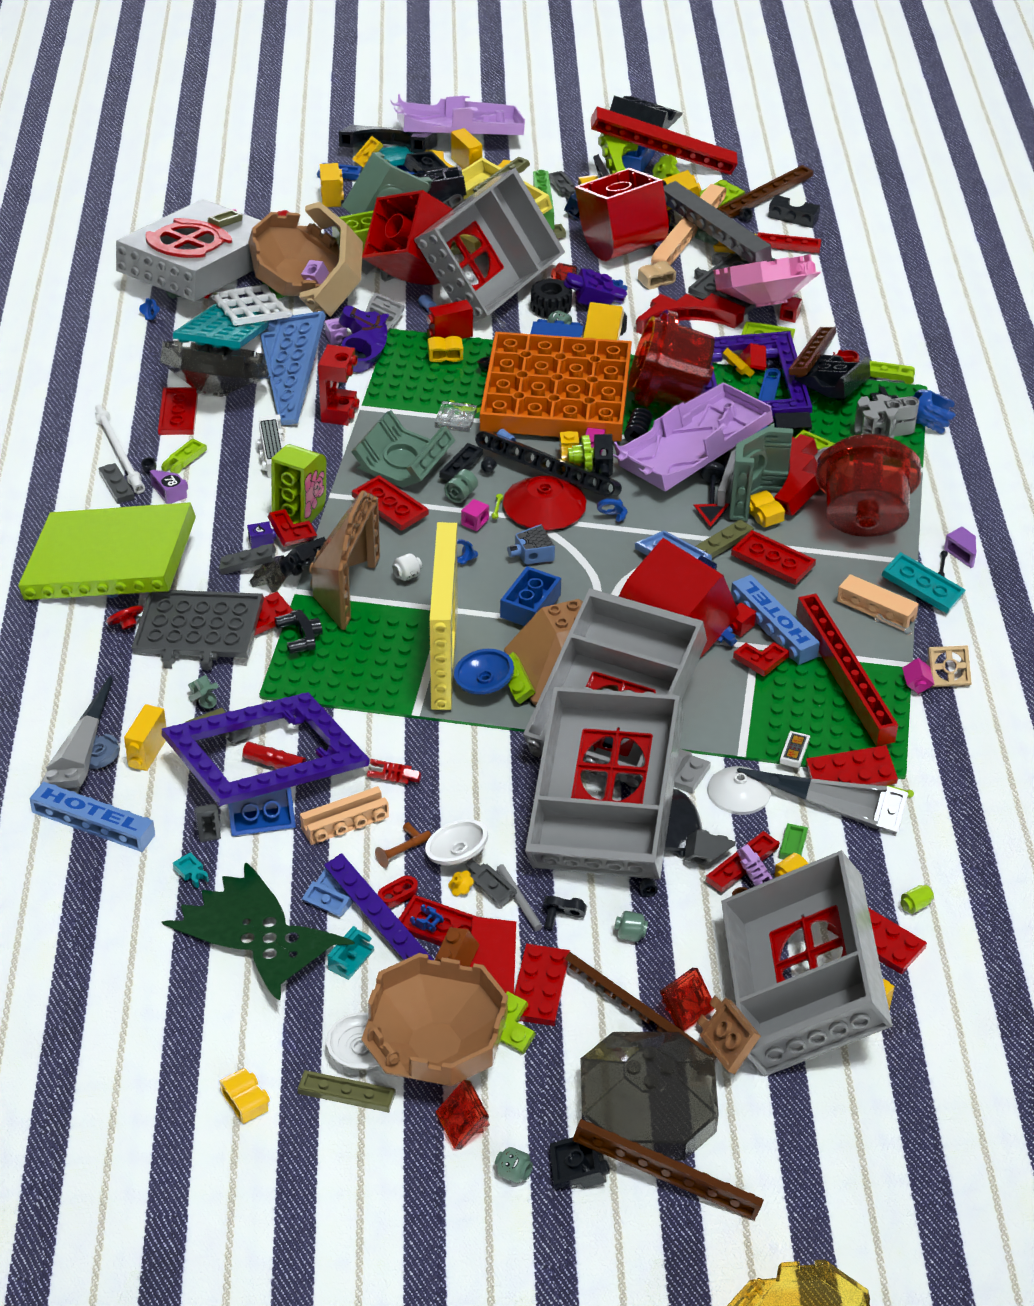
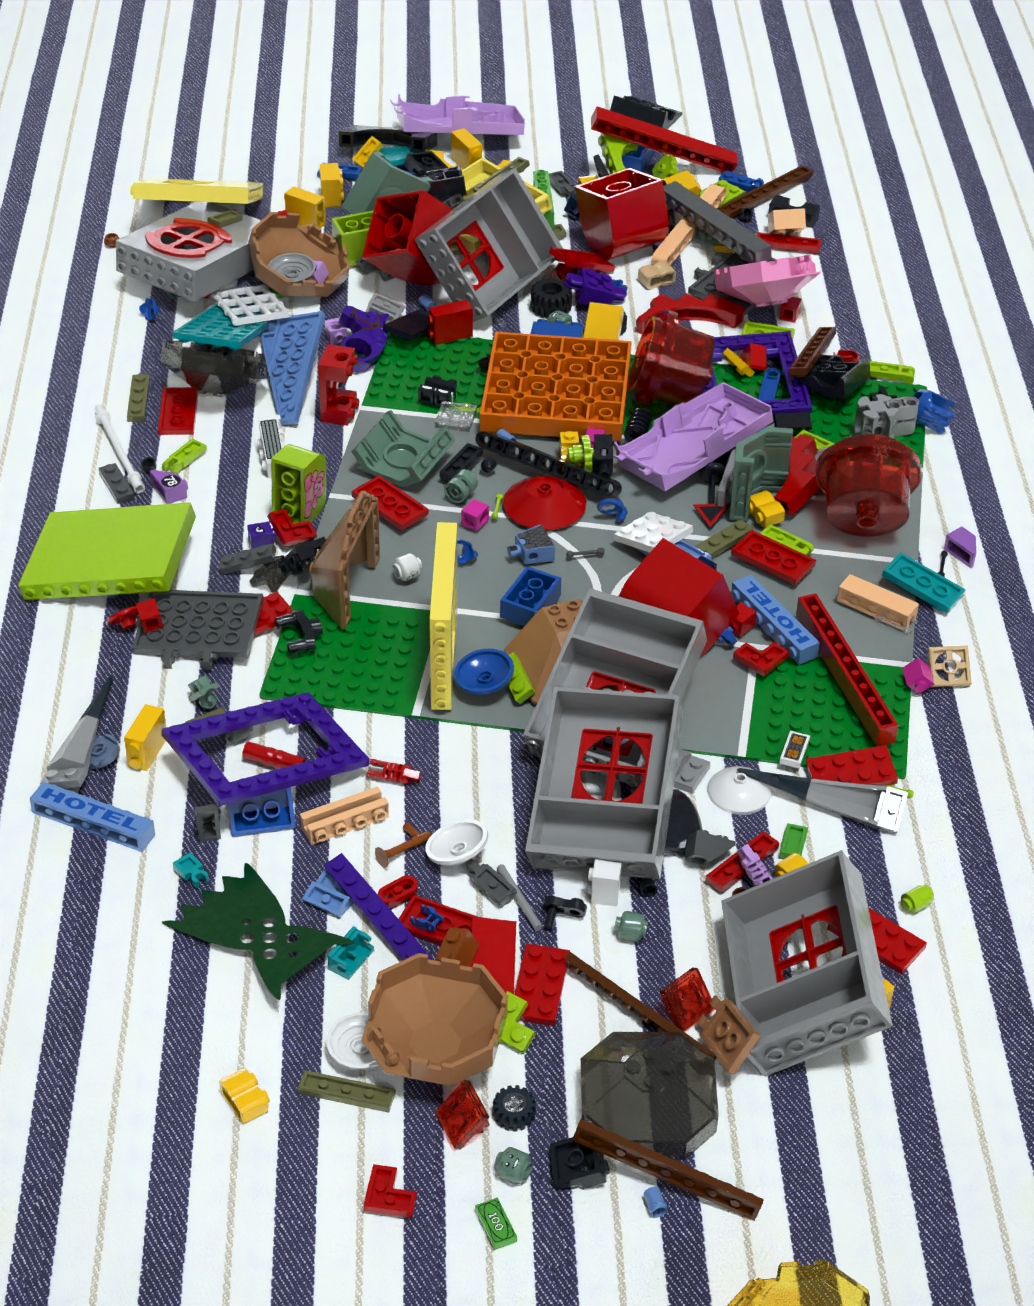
tan panel [300,202,363,317] -> none
yellow brick [427,336,464,362] -> none
yellow plant [448,870,474,896] -> none
none -> dark orange plate [104,233,120,247]
none -> olive plate [127,374,150,422]
none -> light yellow panel [130,178,263,204]
none -> red brick [136,598,164,633]
none -> light grey hat [268,253,316,283]
none -> yellow brick [284,186,326,228]
none -> red plate [363,1164,417,1218]
none -> black tile [383,309,429,341]
none -> black hips [418,375,457,409]
none -> bright green tile [475,1197,517,1250]
none -> black wheel [493,1085,536,1132]
none -> red plate [549,247,616,273]
none -> dark grey hinge [566,548,605,558]
none -> white brick [588,859,622,906]
none -> white plate [614,512,693,552]
none -> medium blue piece [643,1187,668,1218]
none -> blue plate [718,171,764,192]
none -> lime plate [760,524,814,555]
none -> light nougat brick [768,209,806,236]

